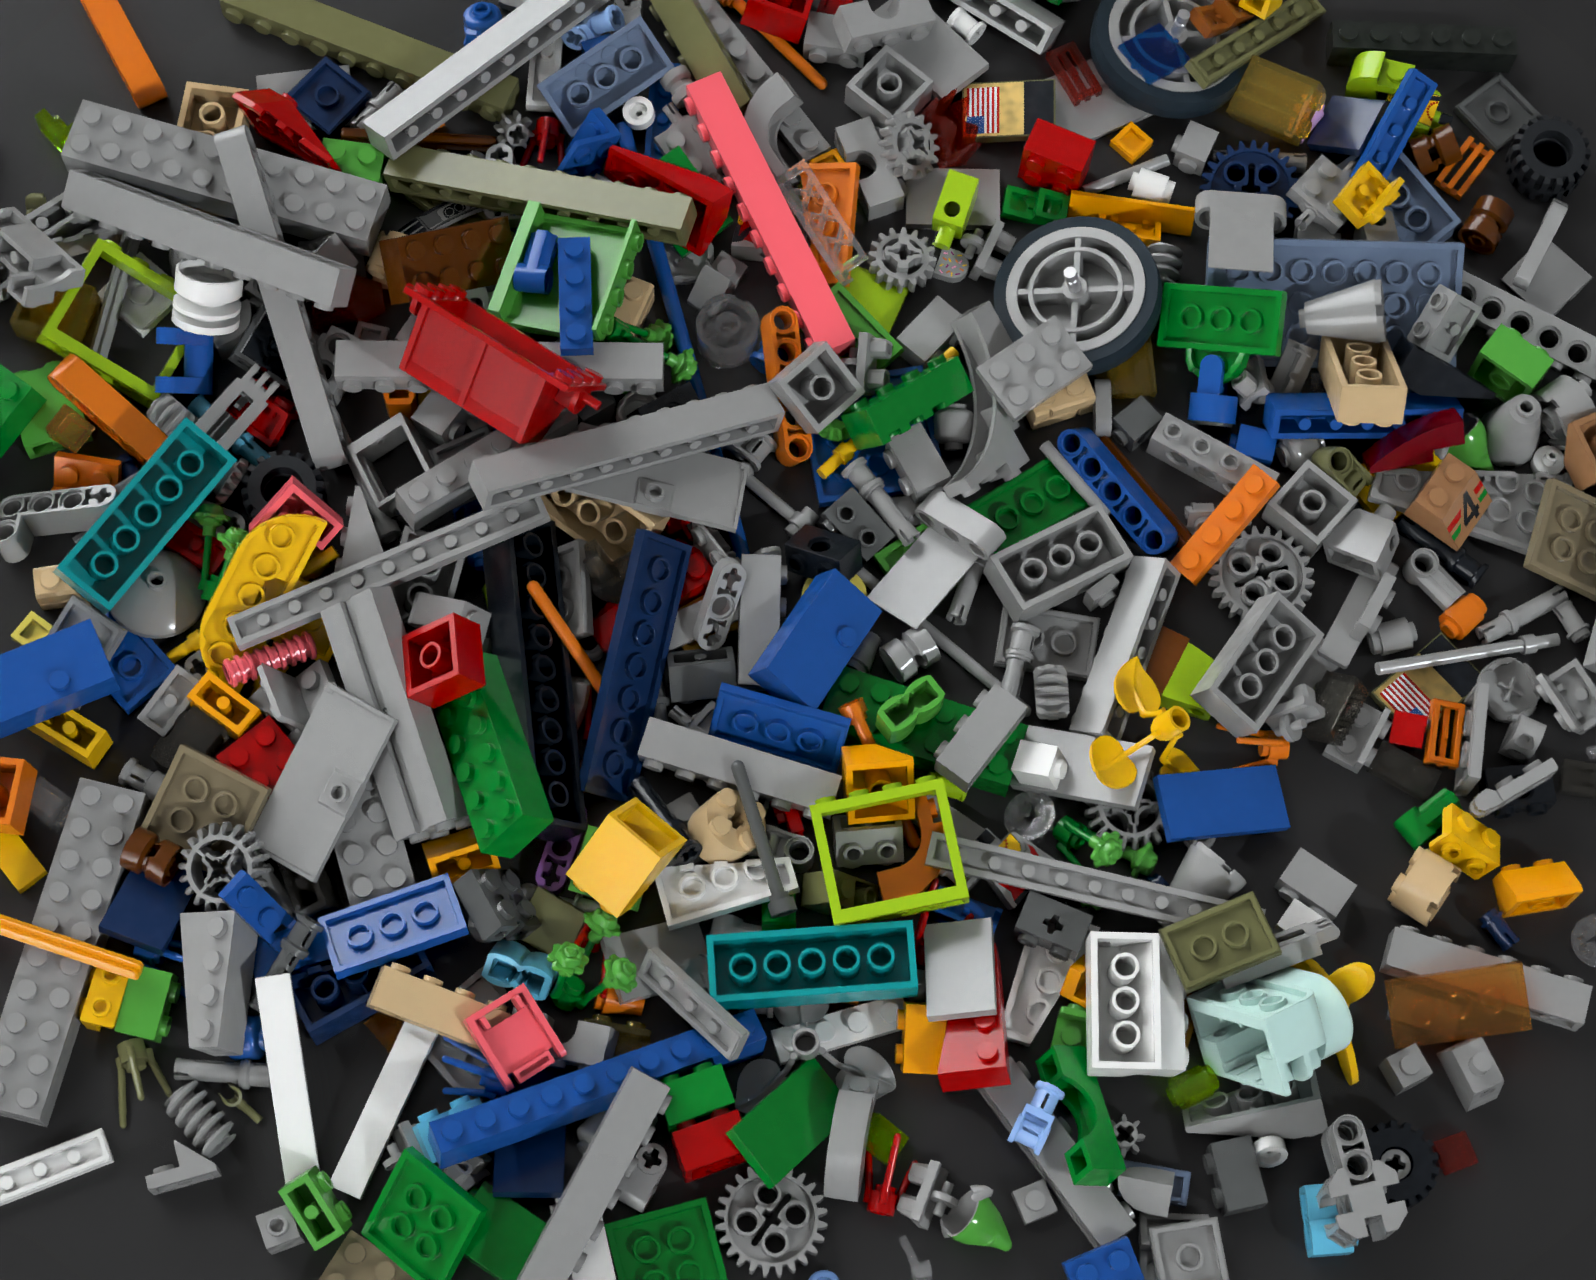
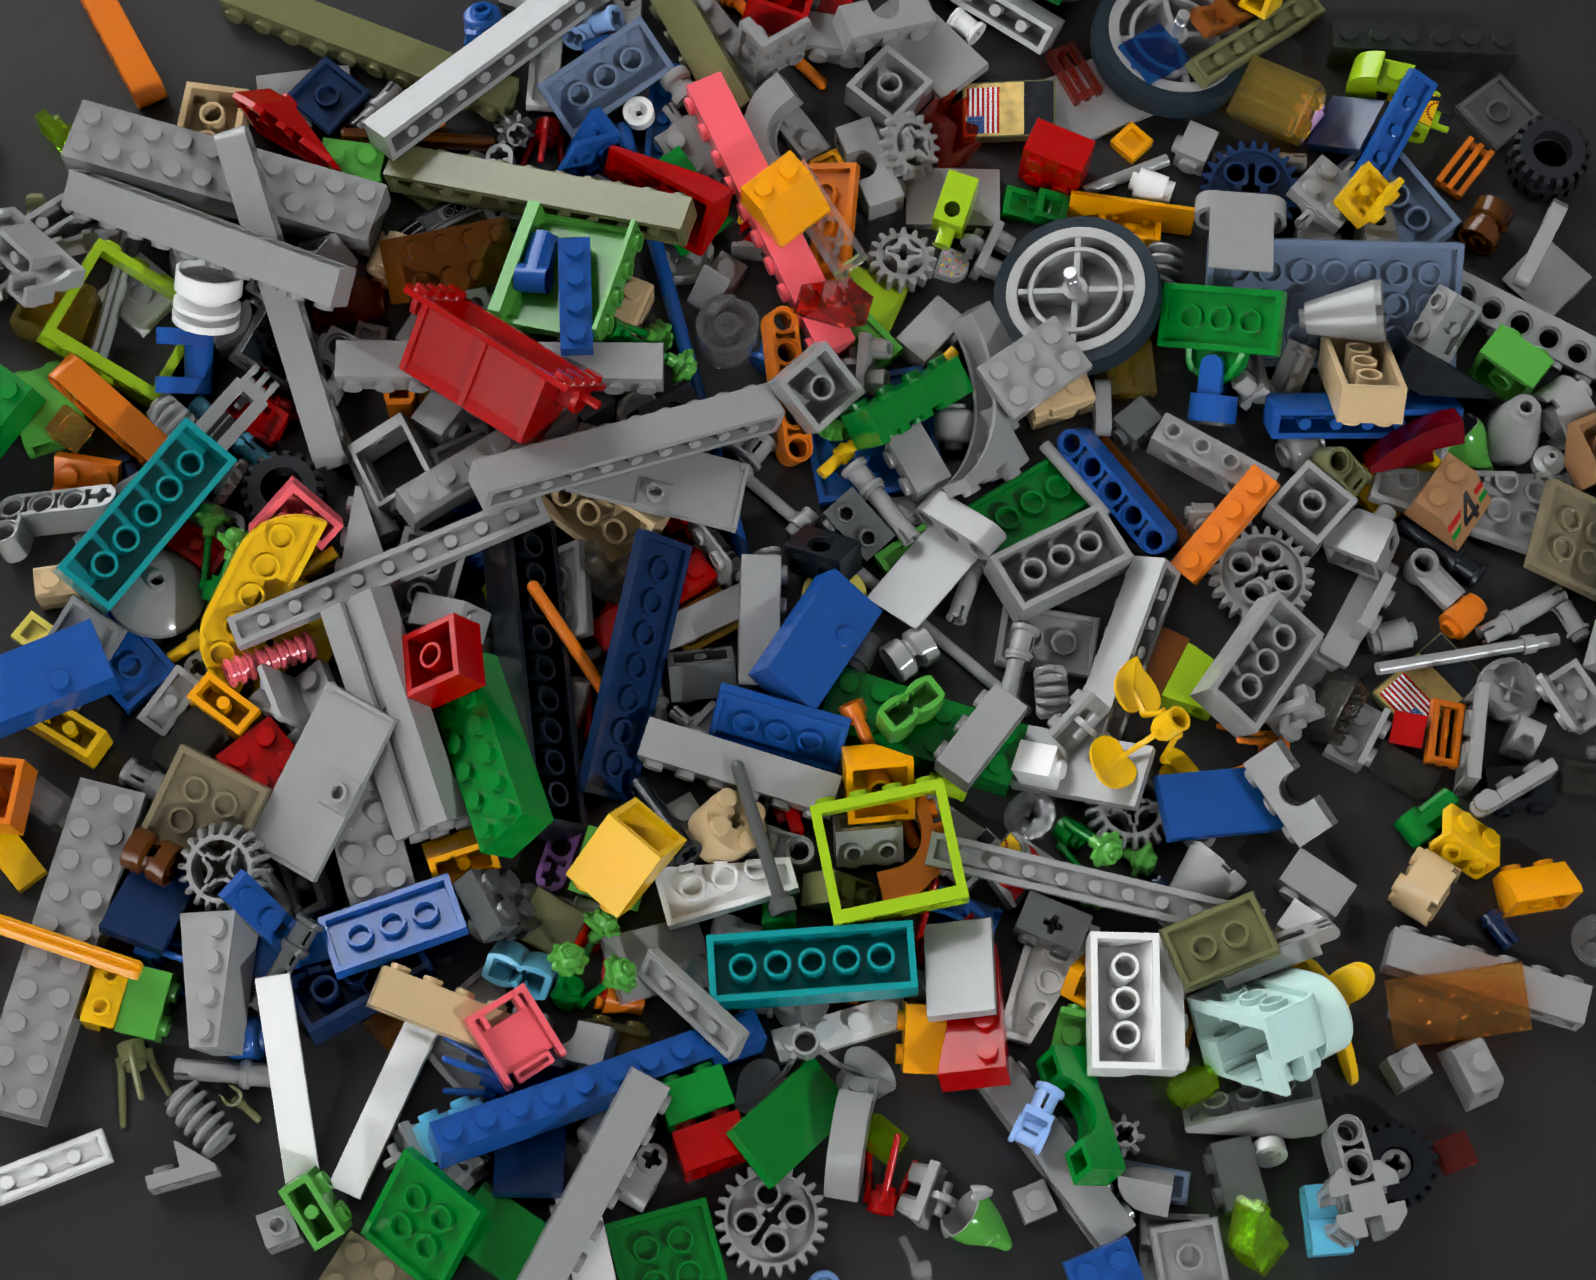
light grey beam [693,557,746,651] -> none
light grey plate [1083,573,1119,612] -> none
blue brick [1228,424,1277,468] -> none
reddish brown wheel [1407,122,1463,176] -> none
none -> light grey bracket [733,16,811,84]
none -> light orange slope [740,150,831,249]
none -> clear red slope [793,278,874,328]
none -> light grey hips [1047,688,1111,754]
none -> clear neon green slope [1227,1194,1290,1277]
none -> light grey arch [1243,739,1338,848]

